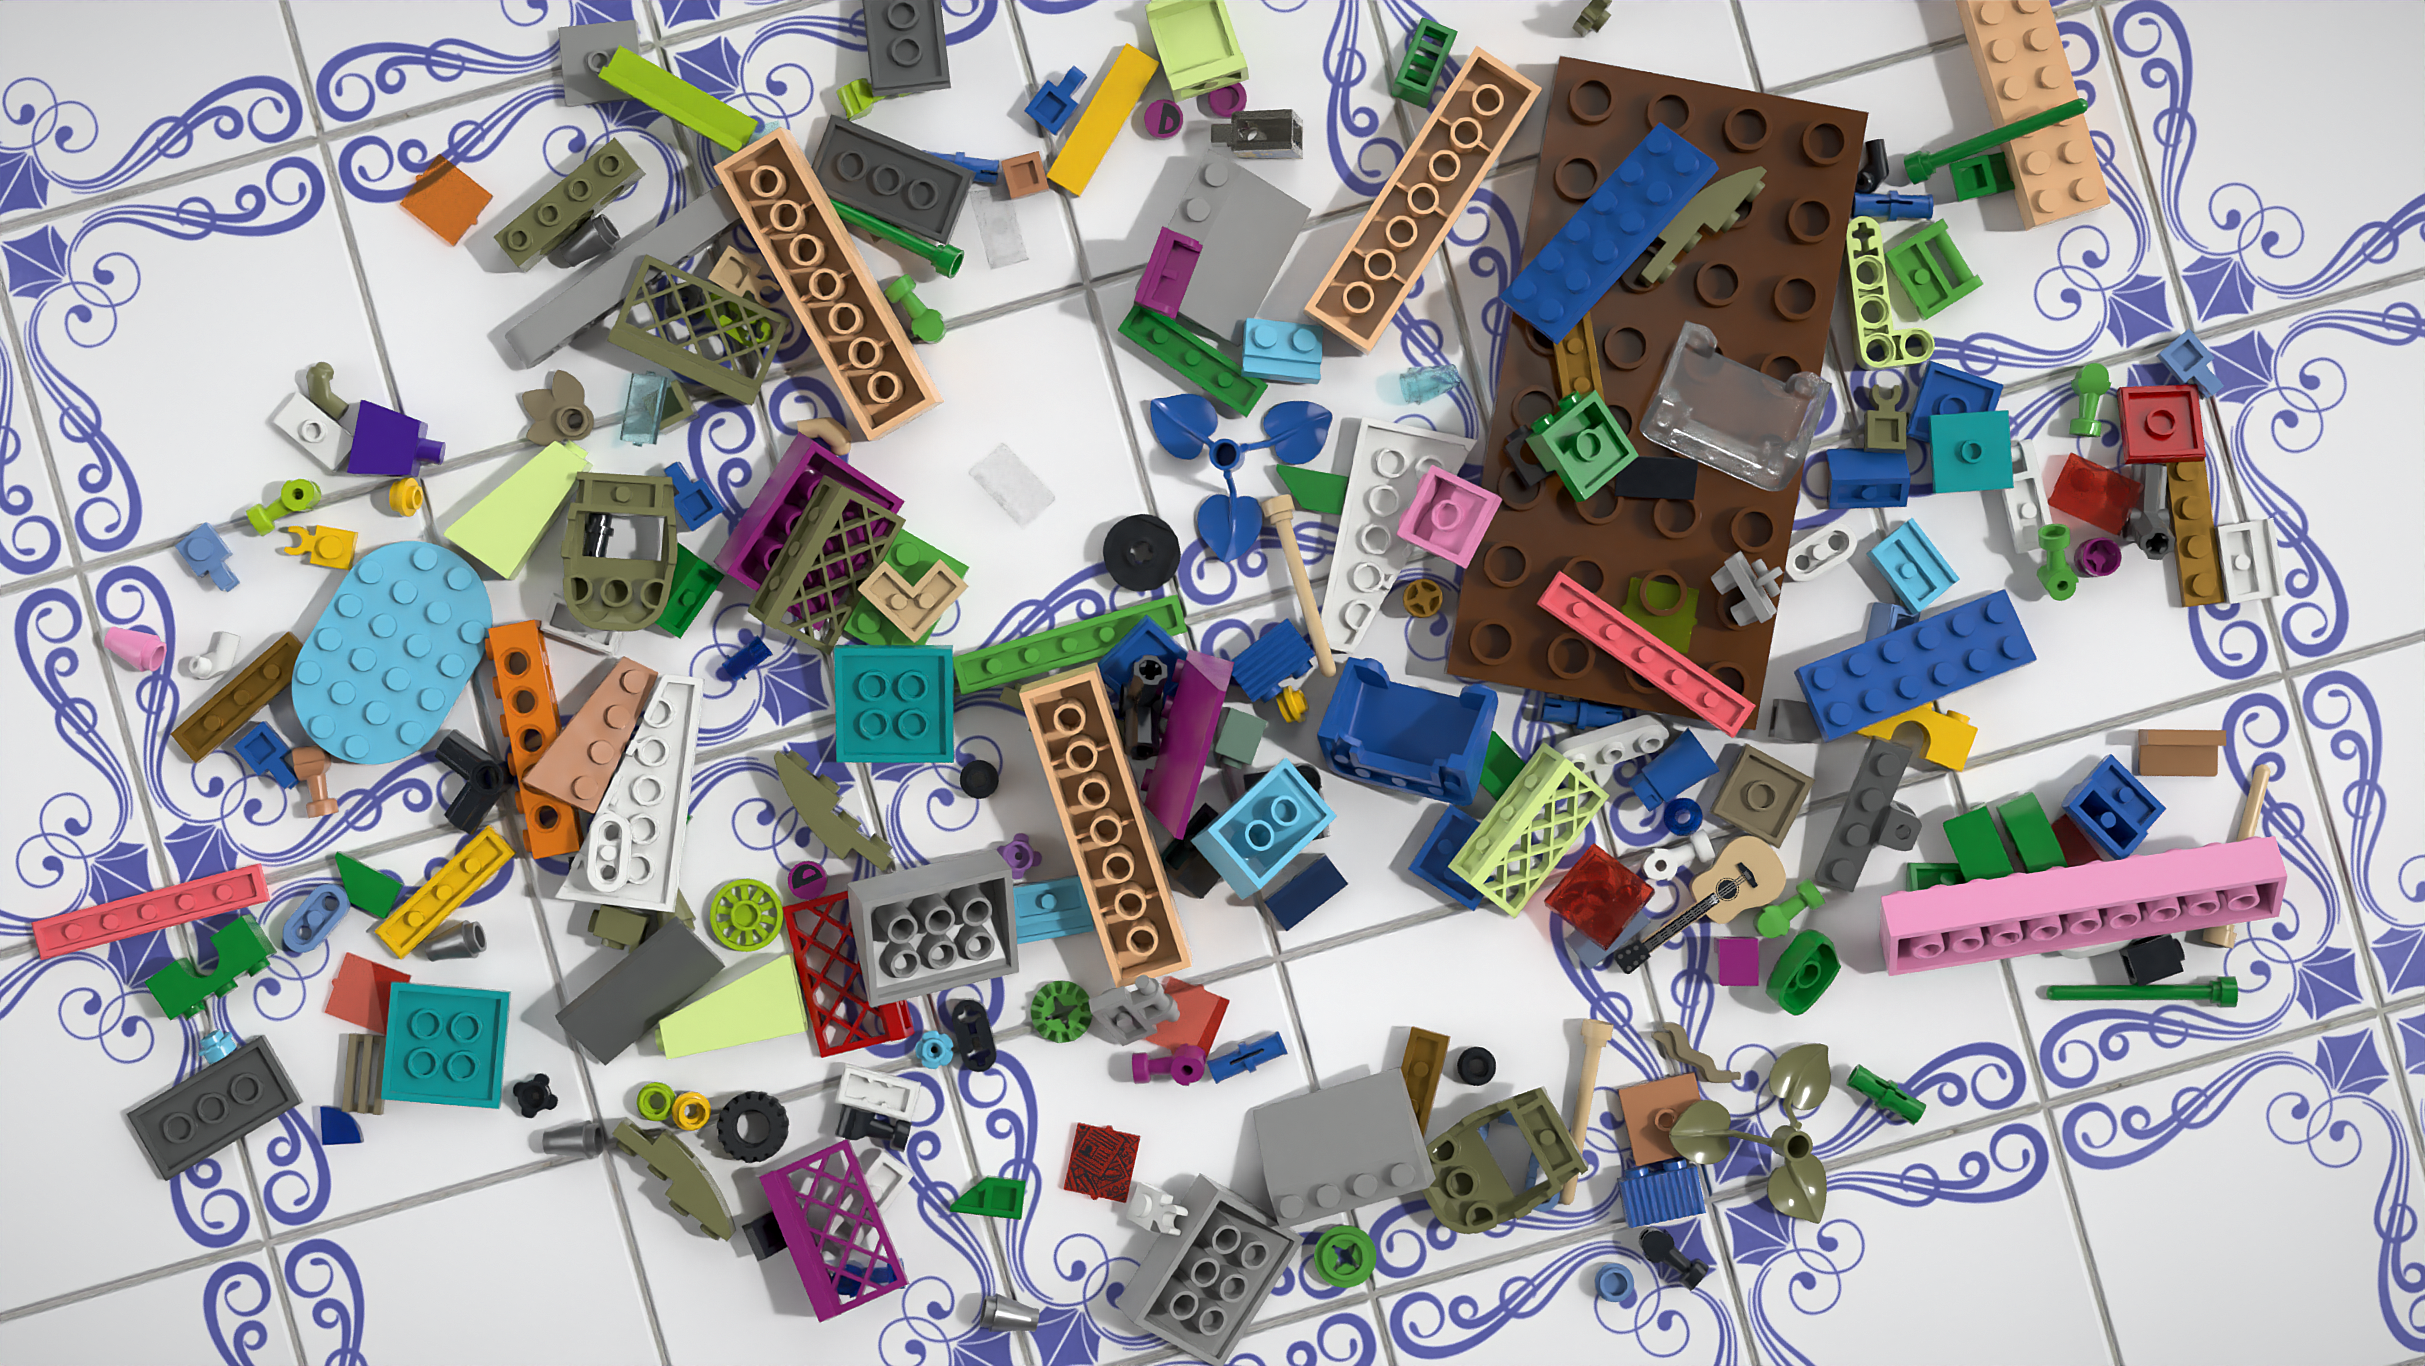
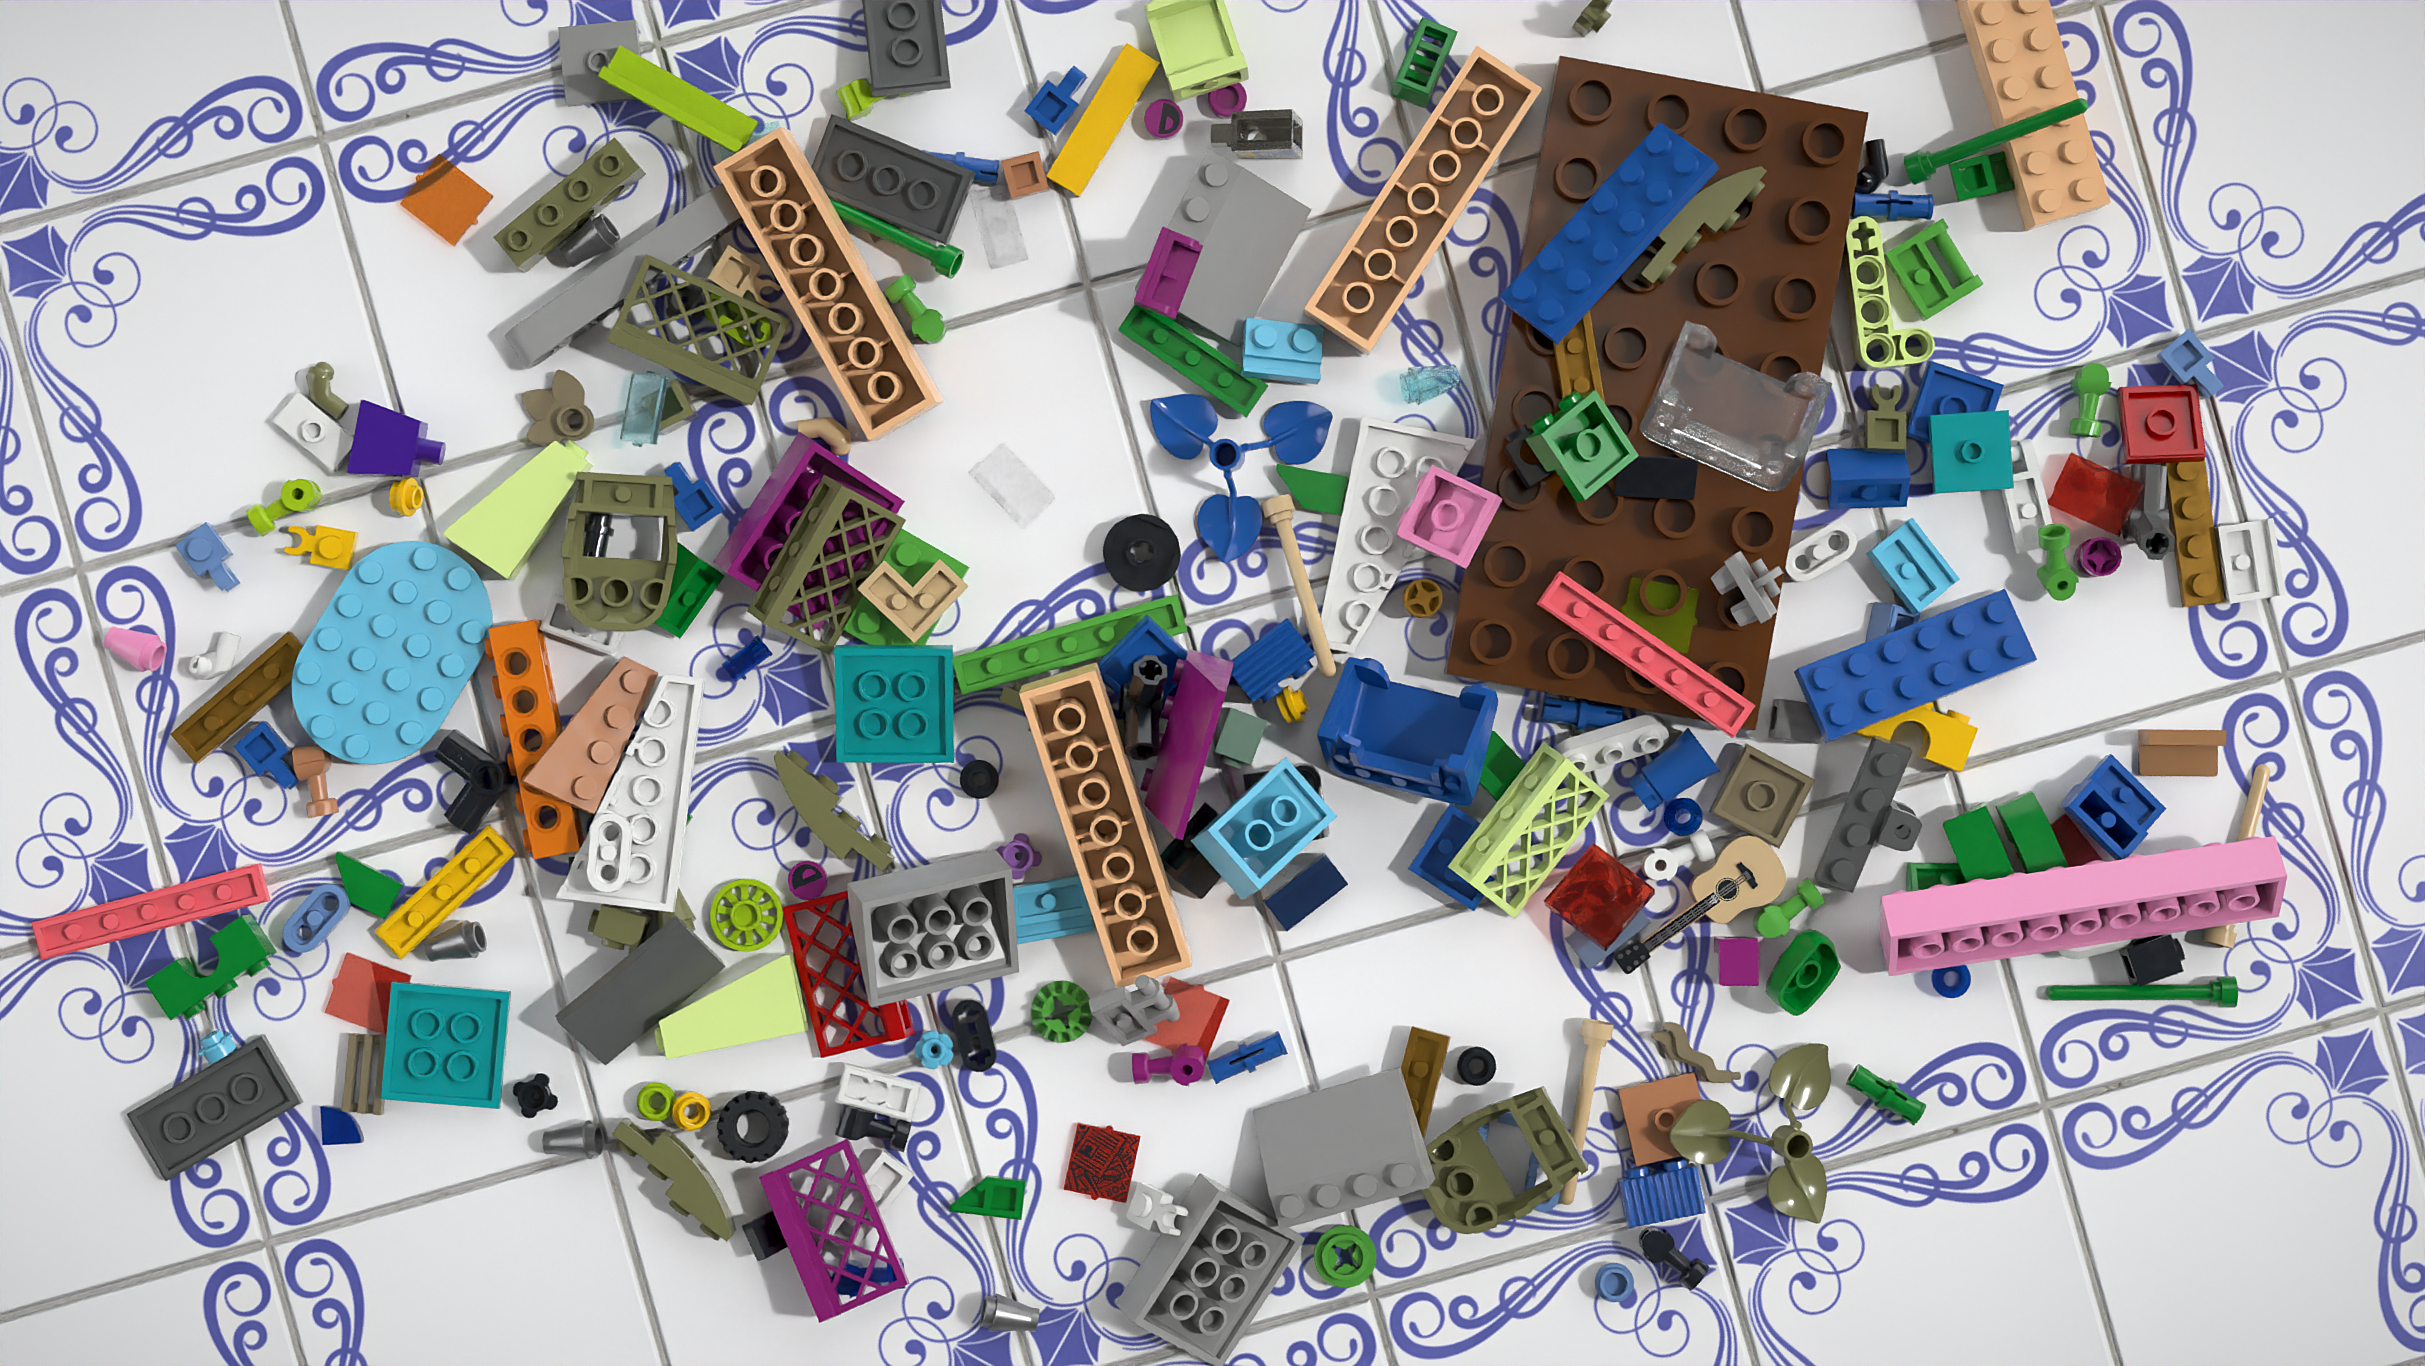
none -> clear blue plate [1931,965,1971,998]

